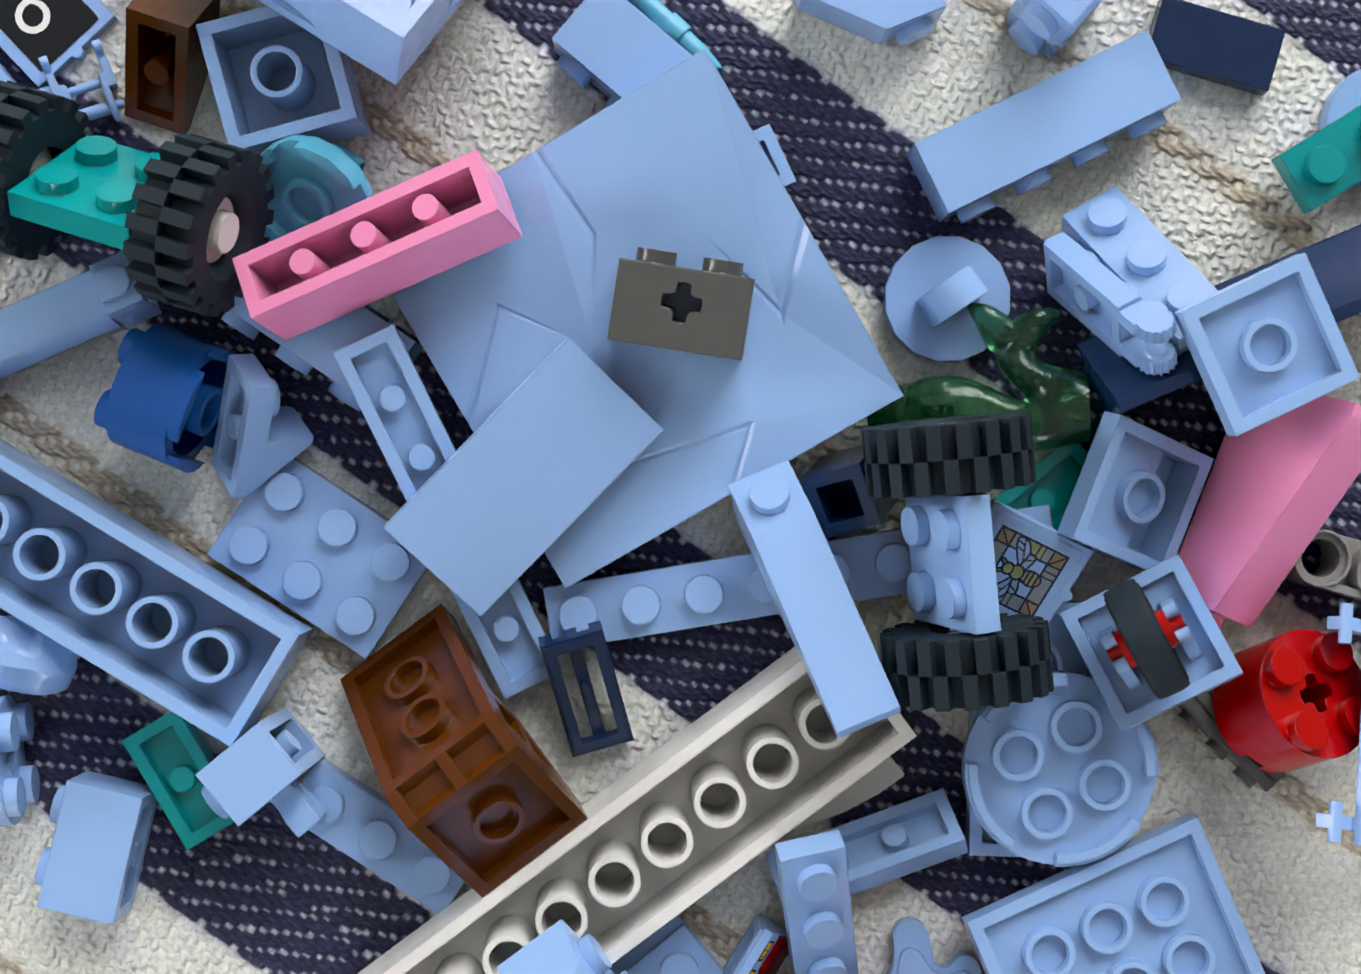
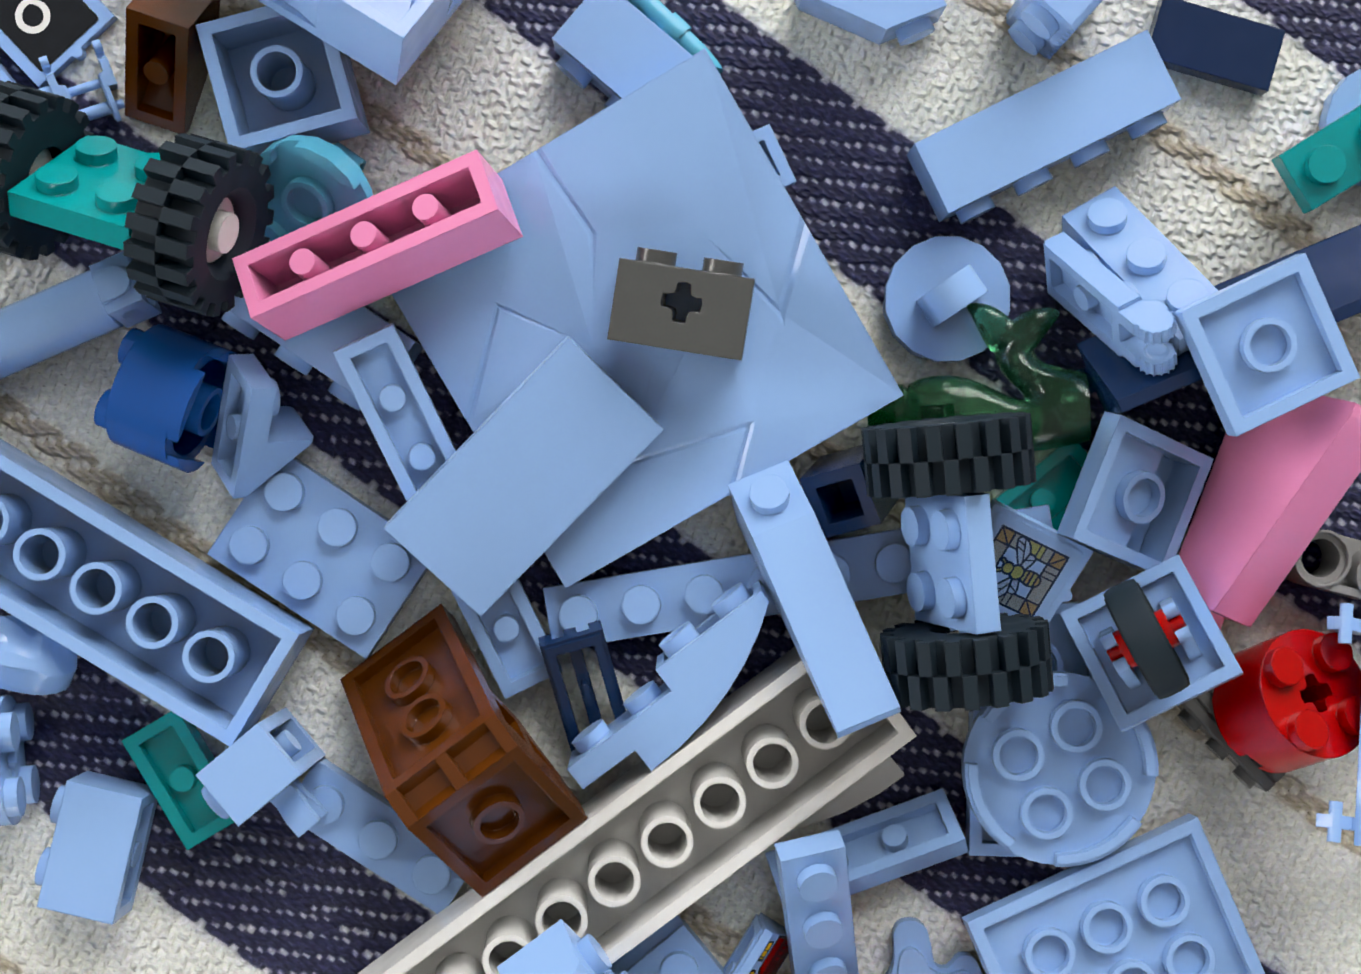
none -> light blue slope [567,580,769,789]

